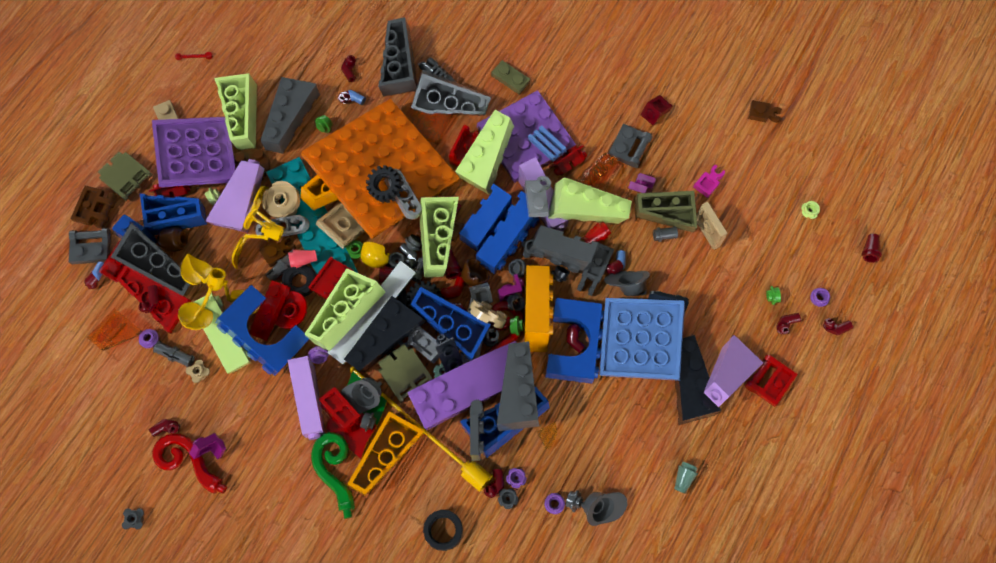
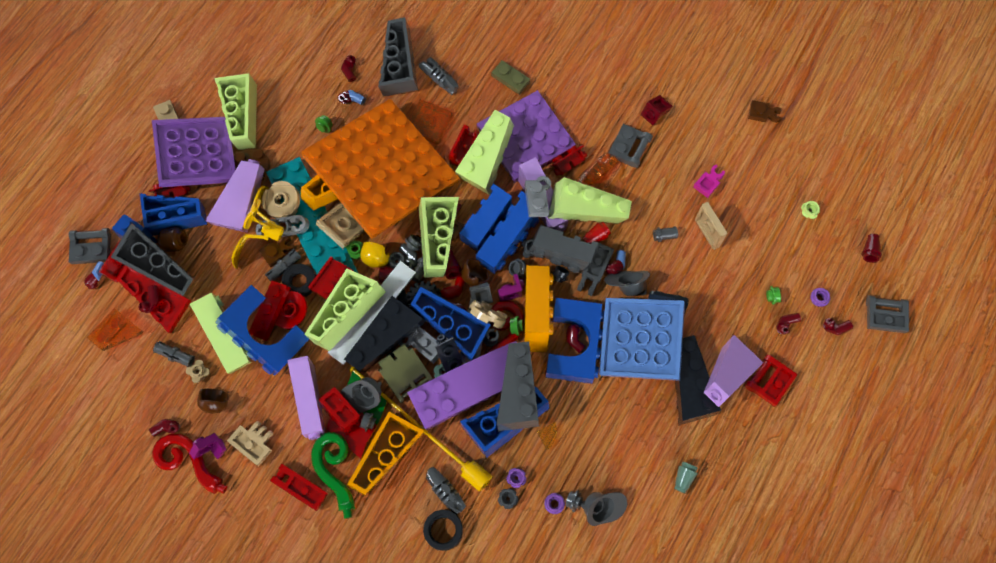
reddish brown plate [70,185,117,229] -> none
olive plate [98,152,153,201] -> none
dark grey plate [122,508,144,530] -> none
medium lavender plate [139,329,159,349] -> none
red hinge [175,52,213,60] -> none
yellow plant [178,253,260,330] -> none
yellowish green plate [205,188,221,205] -> none
dark grey wedge [261,77,320,154] -> none
coral cone [288,250,317,269] -> none
medium lavender plate [308,346,328,364] -> none
black tyre [366,165,404,203] -> none
light grey beam [385,169,421,220] -> none
dark grey wedge [411,70,491,115] -> none
dark grey hinge [470,399,484,461] -> none
dark red arm [484,469,504,498] -> none
black plate [507,293,525,312] -> none
medium blue tile [528,125,566,162] -> none
magenta bracket [628,173,656,193] -> none
olive wedge [634,191,697,232] -> none
none -> reddish brown hair [197,388,229,414]
none -> tan hinge [227,421,273,467]
none -> red plate [270,463,328,511]
none -> dark grey hinge [426,467,466,515]
none -> dark grey plate [866,295,909,333]

